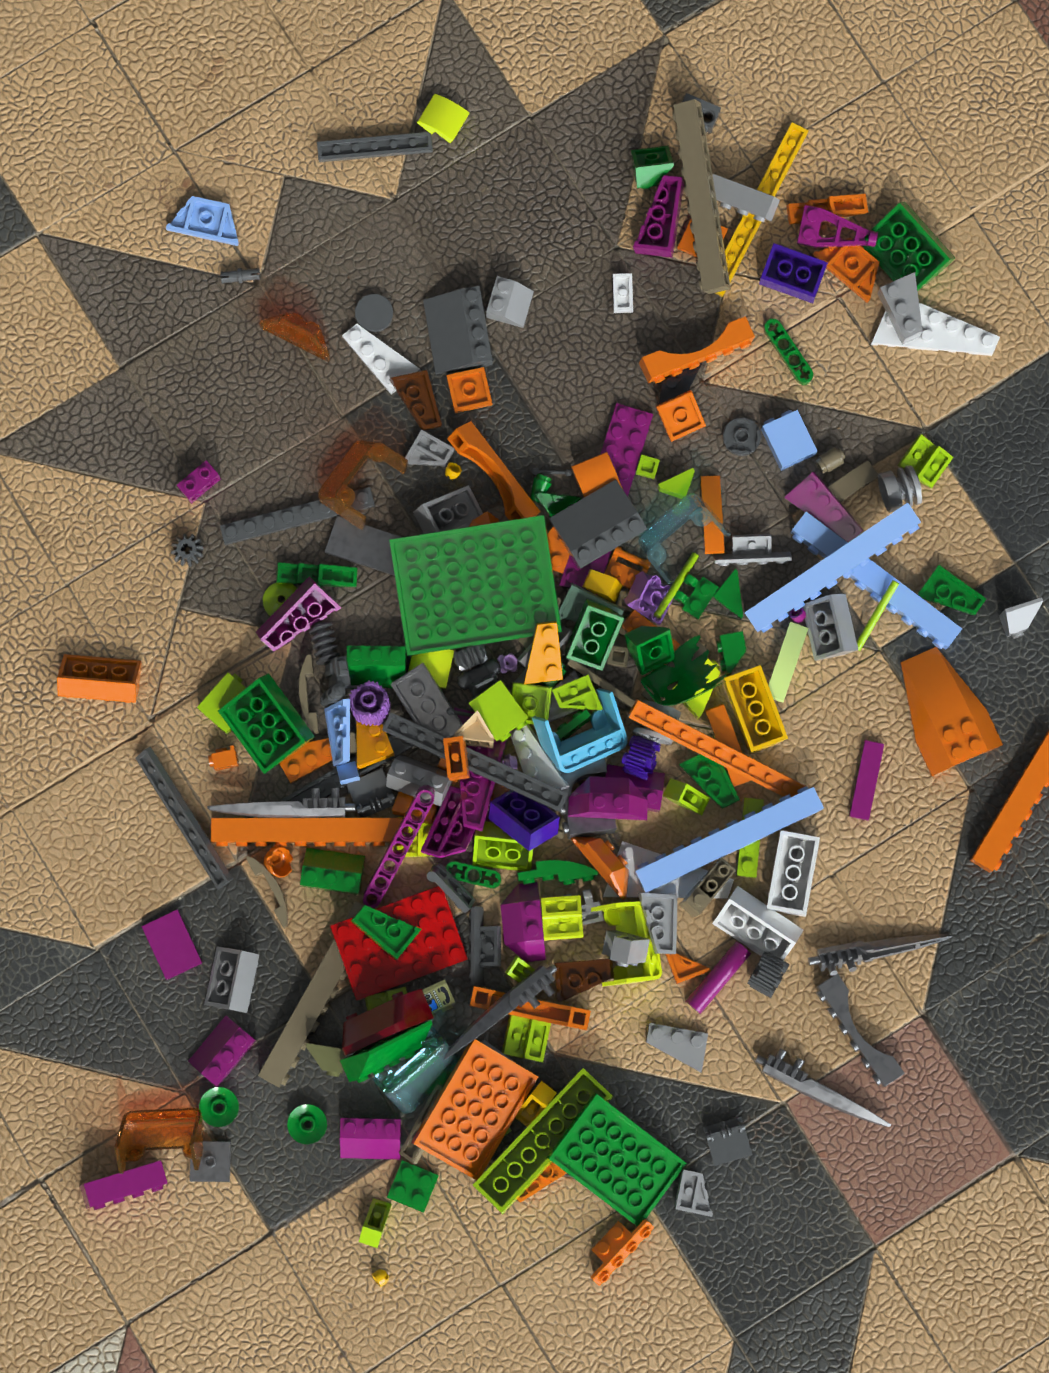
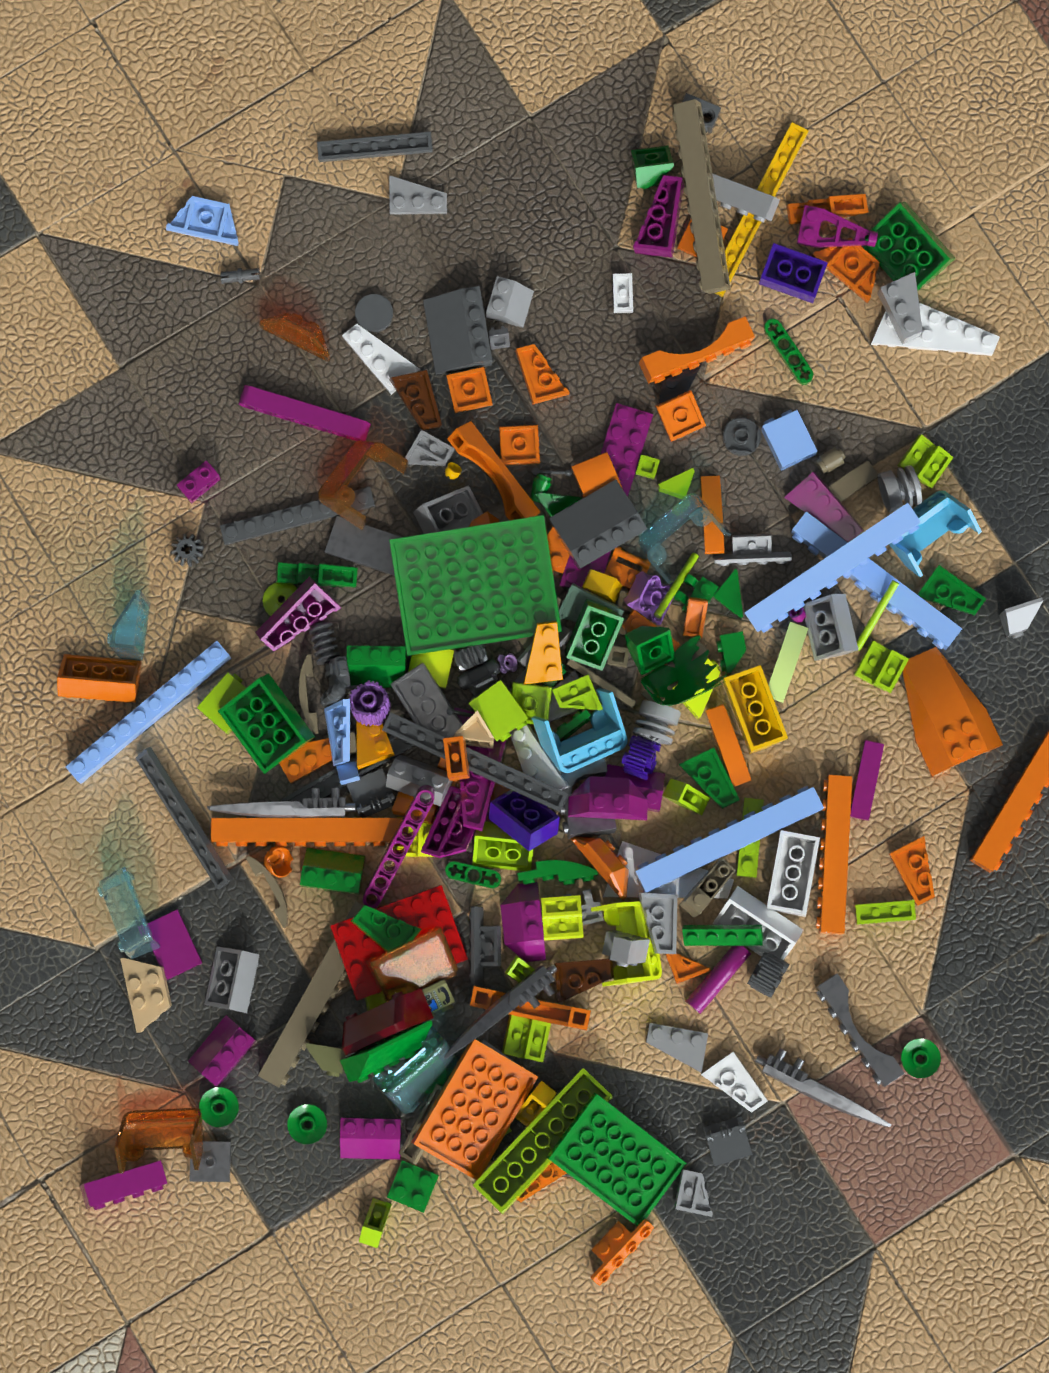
orange brick [208,745,239,771] -> none
yellow hinge [371,1269,389,1287] -> none
neon yellow slope [417,94,469,143] -> none
dark grey plate [427,863,476,913] -> none
lavender plate [502,754,517,770] -> none
orange plate [628,699,806,797] -> none
flat silver piece [808,934,953,976] -> none
none -> light blue brick [65,641,232,784]
none -> clear light blue windscreen [97,867,161,959]
none -> clear light blue slope [107,590,150,661]
none -> tan wing [120,958,172,1033]
none -> magenta beam [238,385,371,443]
none -> clear orange windscreen [366,926,459,1003]
none -> light grey wing [389,175,447,214]
none -> flat silver tile [489,326,510,350]
none -> orange tile [499,425,540,466]
none -> orange wing [515,344,570,405]
none -> green plate [682,925,763,946]
none -> orange tile [683,597,708,638]
none -> white wing [701,1051,768,1113]
none -> orange brick [816,775,852,935]
none -> lime slope [854,641,909,693]
none -> lime plate [854,900,916,925]
none -> medium azure windscreen [889,491,982,577]
none -> orange wing [889,836,935,907]
none -> green dish [901,1038,941,1078]

